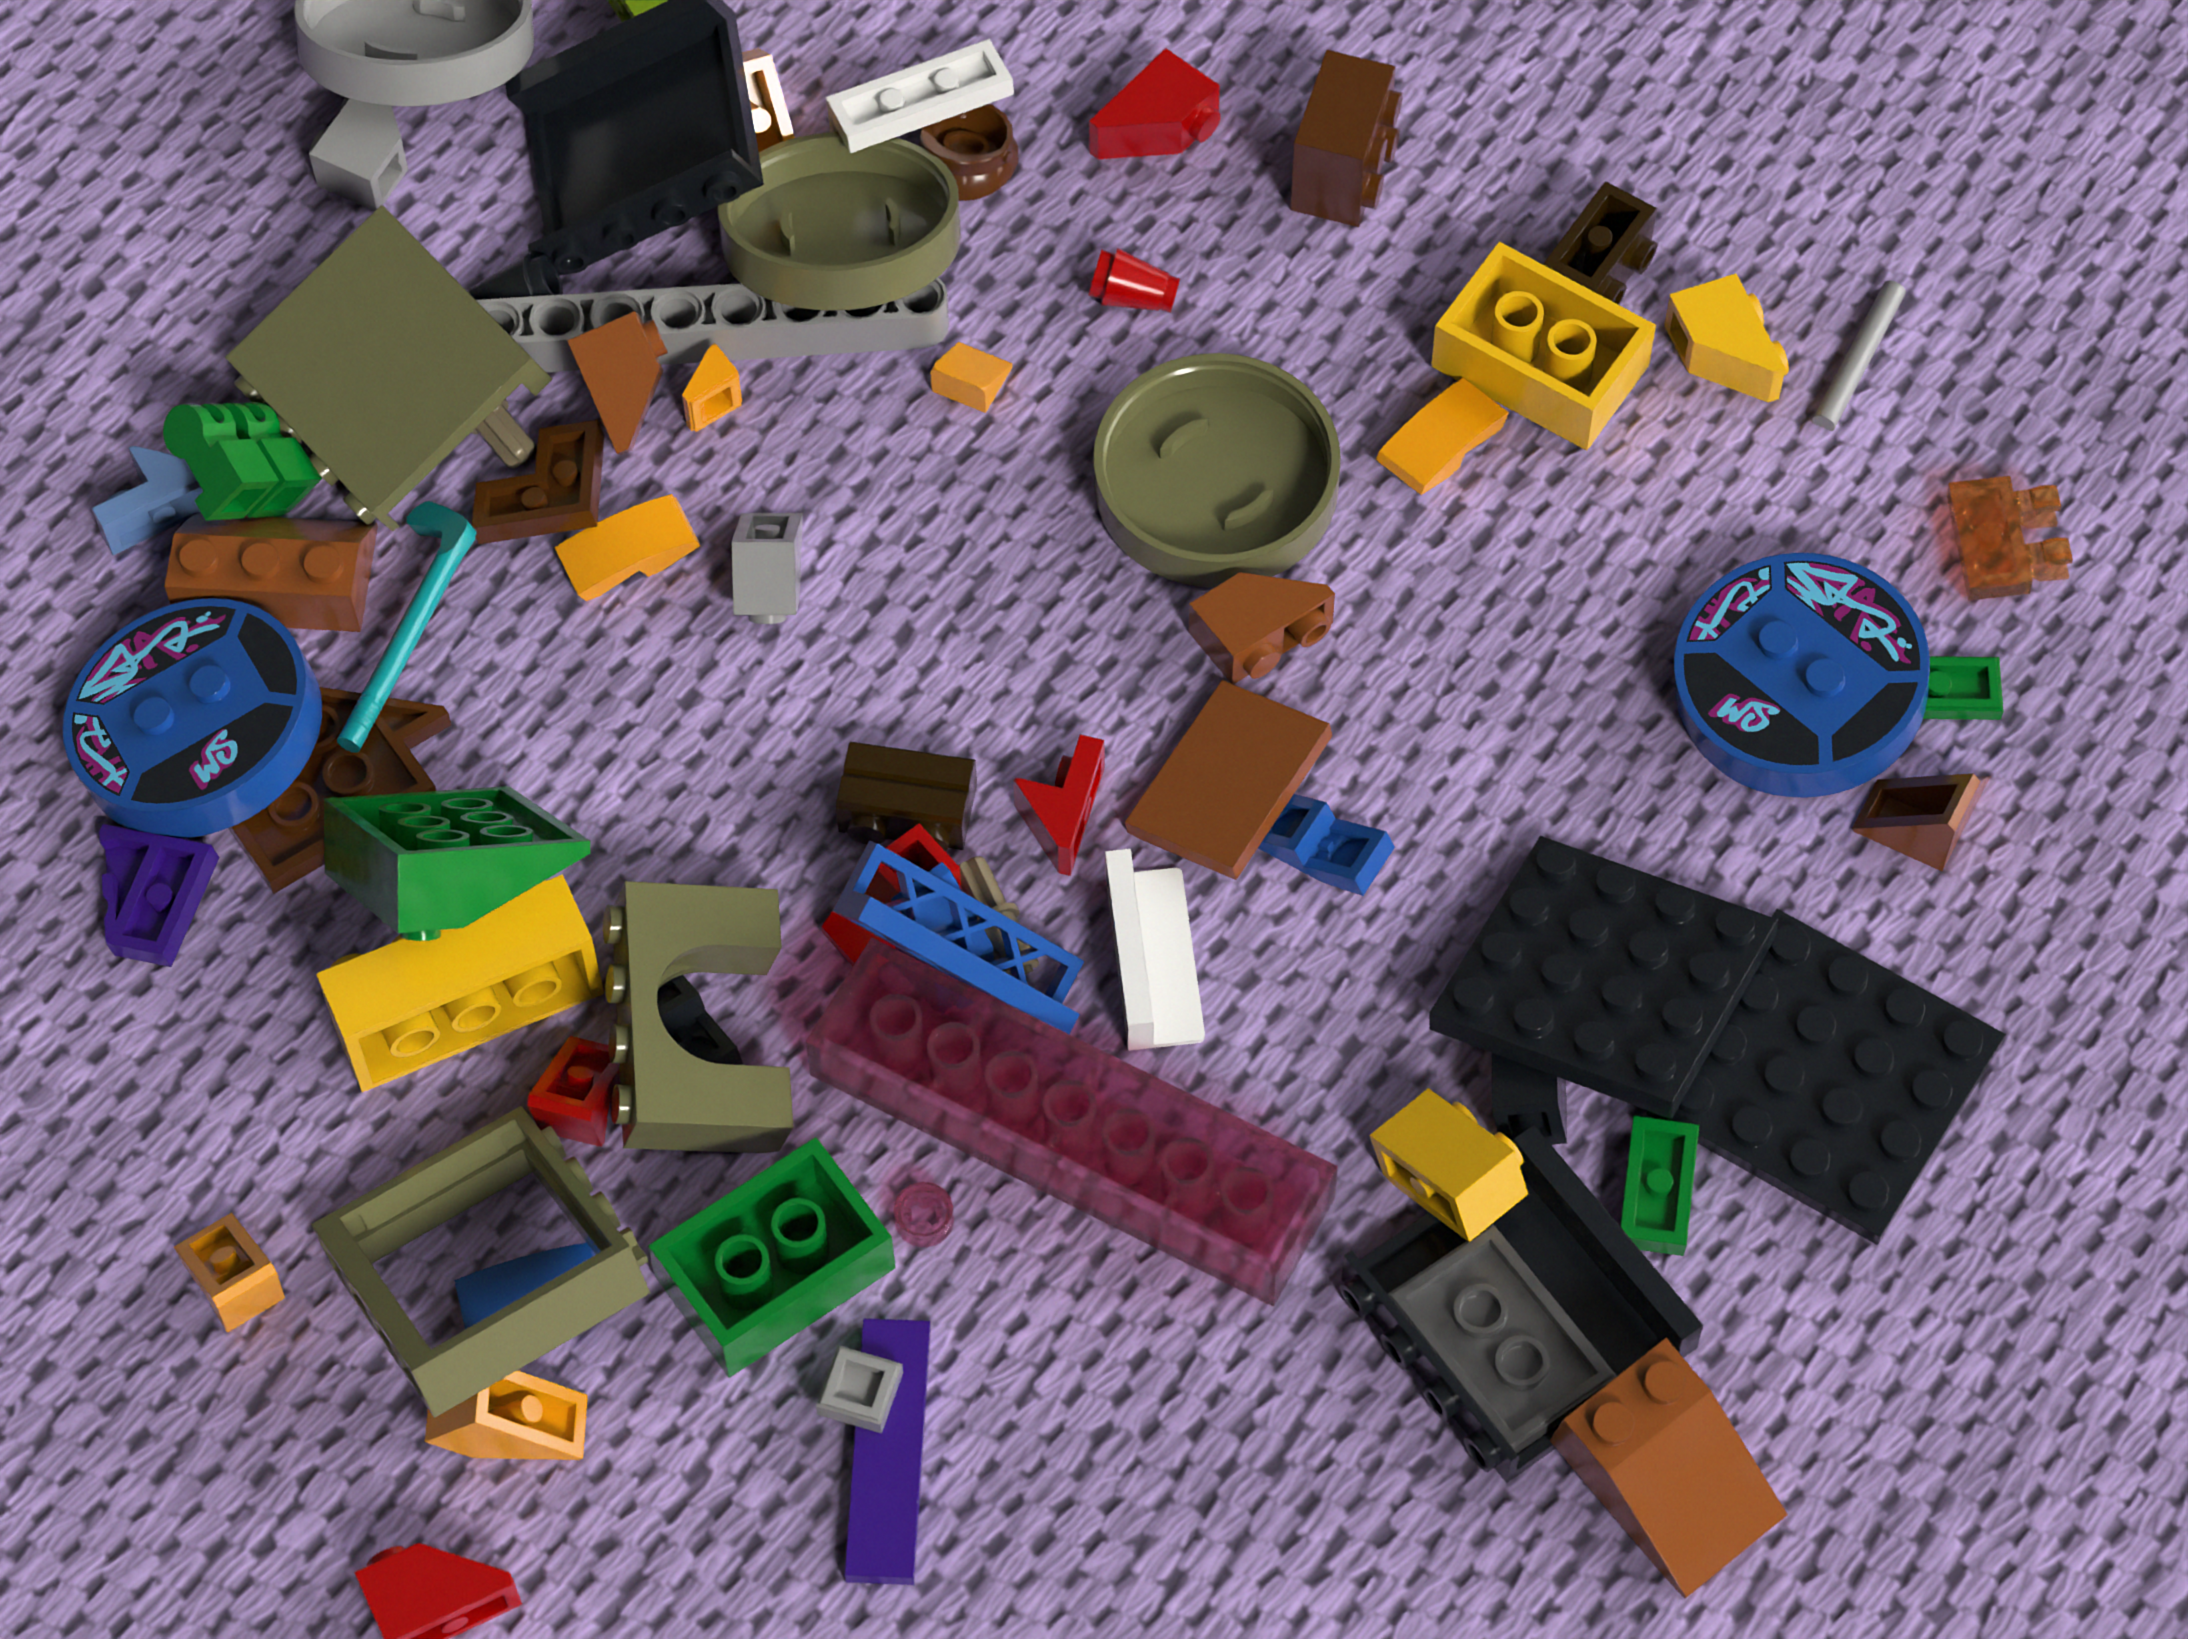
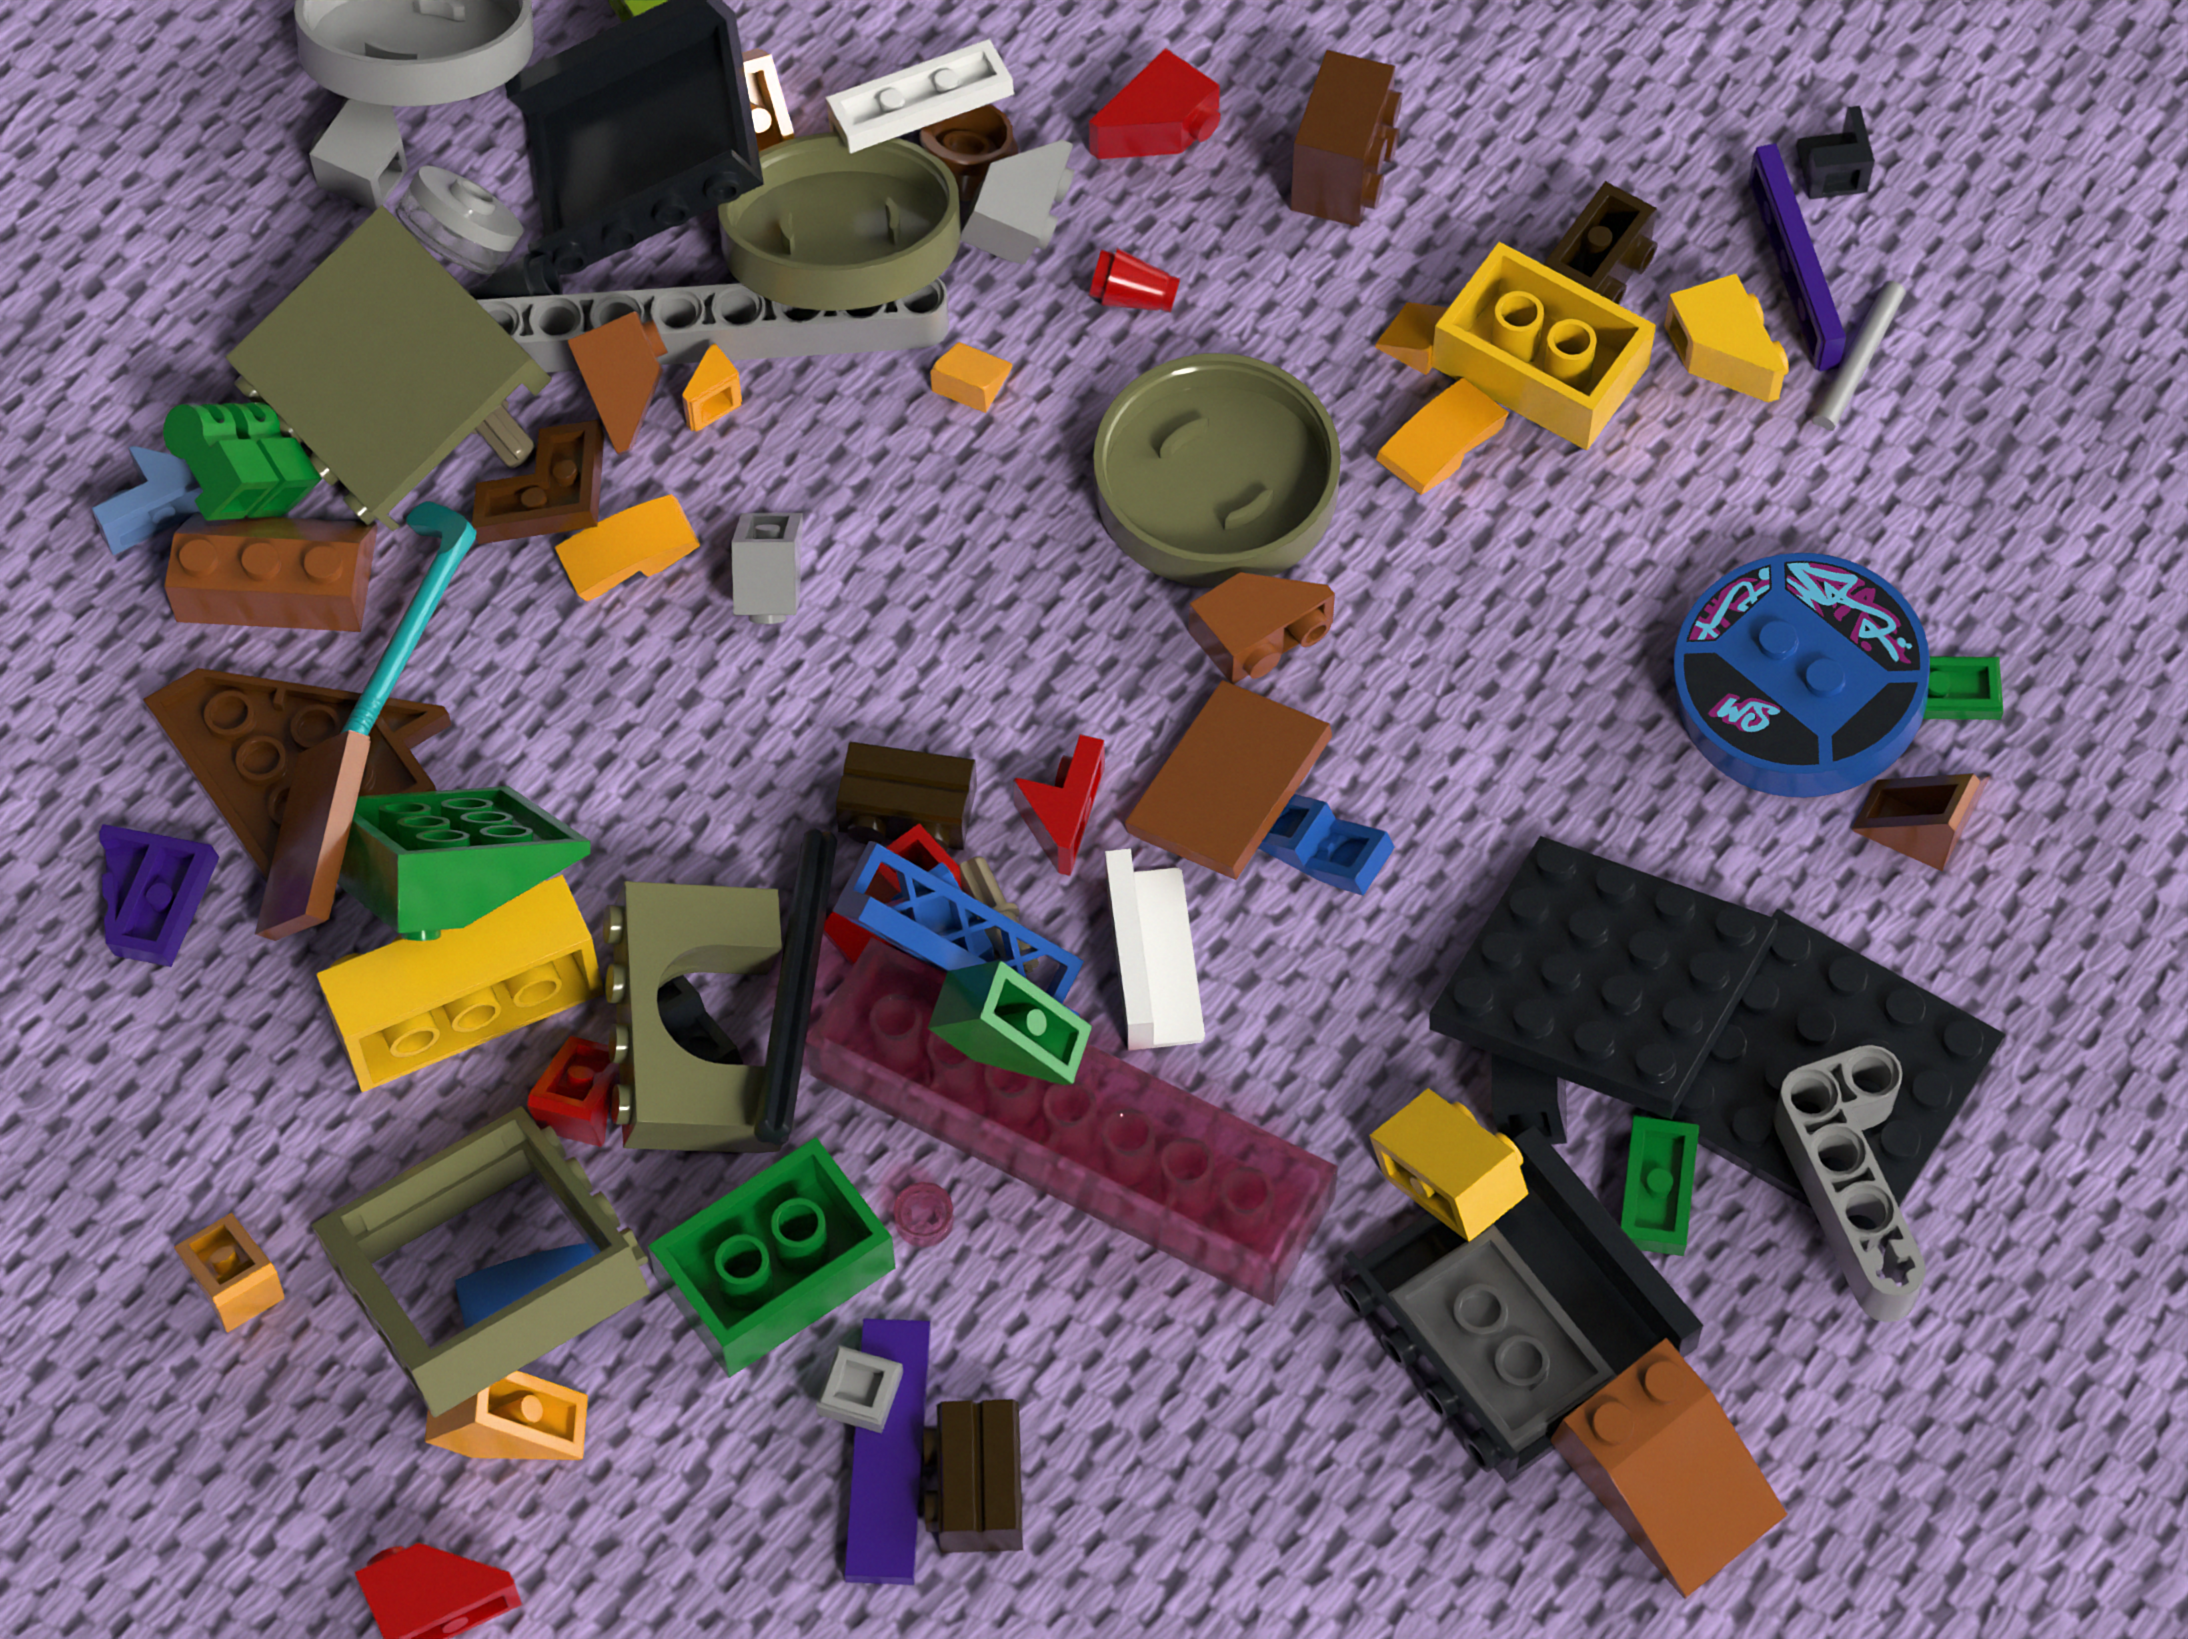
brick [63,598,322,838] -> none
clear orange plate [1946,476,2073,601] -> none
none -> dark orange tile [255,729,371,941]
none -> light grey piece [395,166,523,275]
none -> black axle [753,828,838,1146]
none -> dark brown brick [924,1399,1023,1553]
none -> green slope [928,960,1092,1085]
none -> light grey slope [960,139,1075,265]
none -> light orange slope [1375,302,1449,375]
none -> dark purple tile [1748,143,1846,372]
none -> light grey beam [1773,1045,1926,1322]
none -> black panel [1796,105,1875,200]

